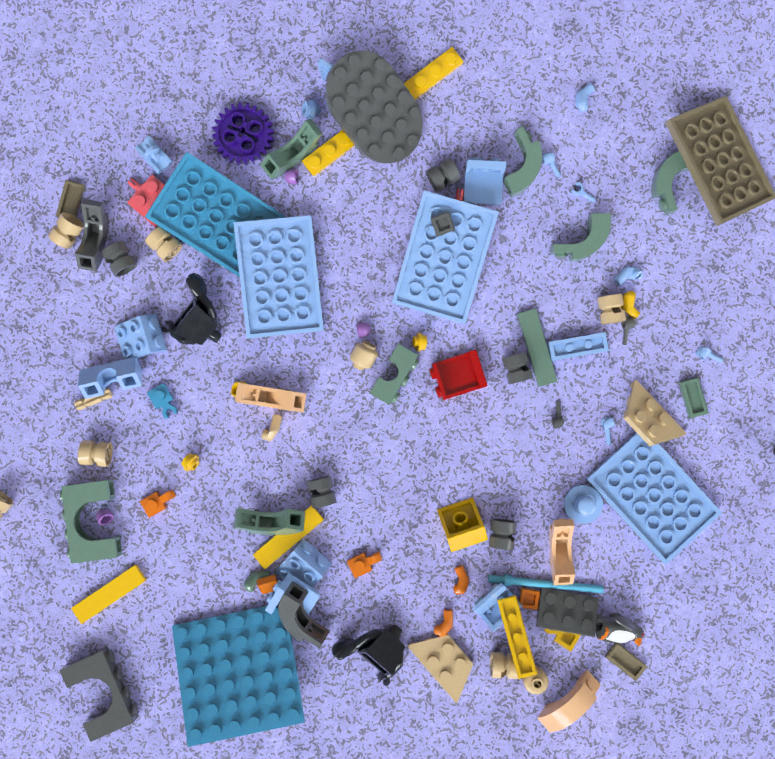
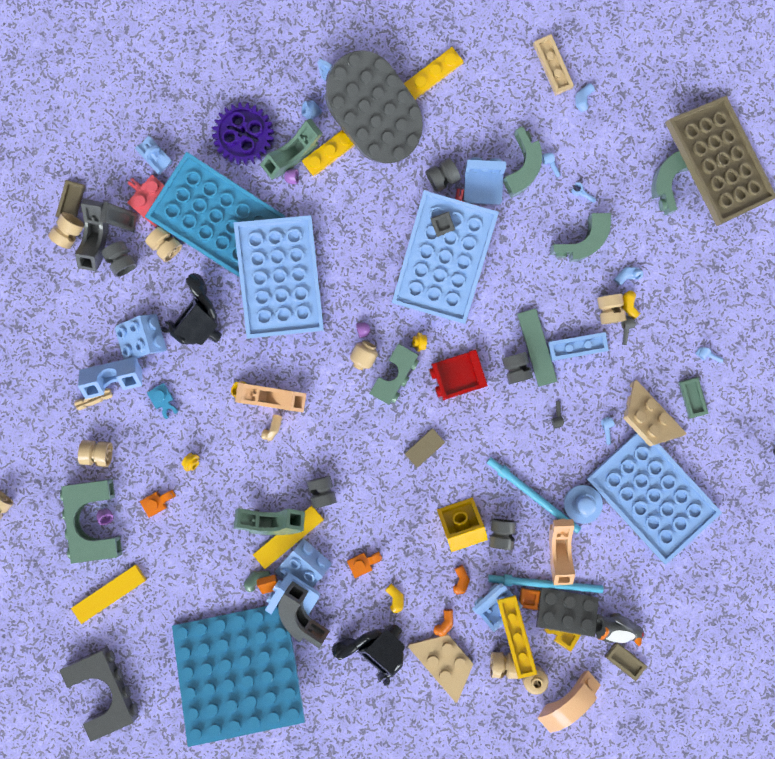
none -> dark grey tile [99,202,138,232]
none -> yellow arm [385,583,404,613]
none -> dark tan tile [404,428,445,468]
none -> medium azure bar [486,457,581,534]
none -> tan plate [533,34,574,96]

